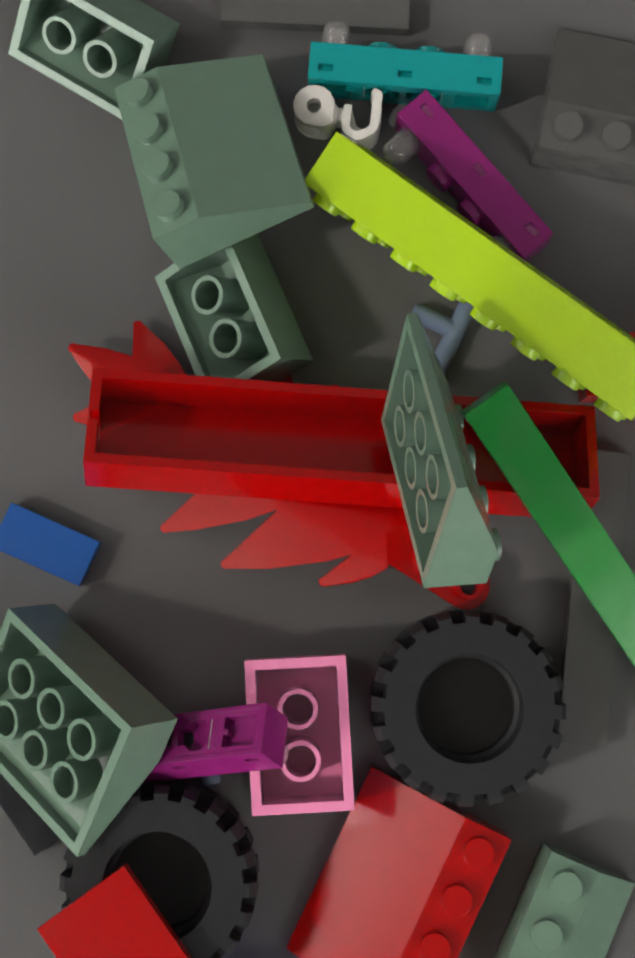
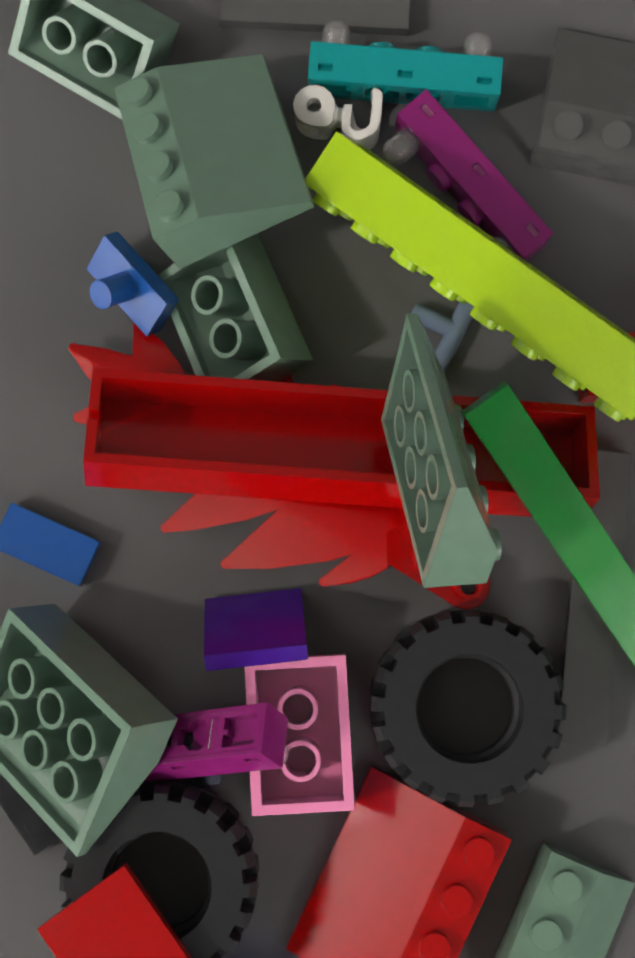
none -> blue tile [86,231,179,336]
none -> dark purple tile [204,588,308,671]

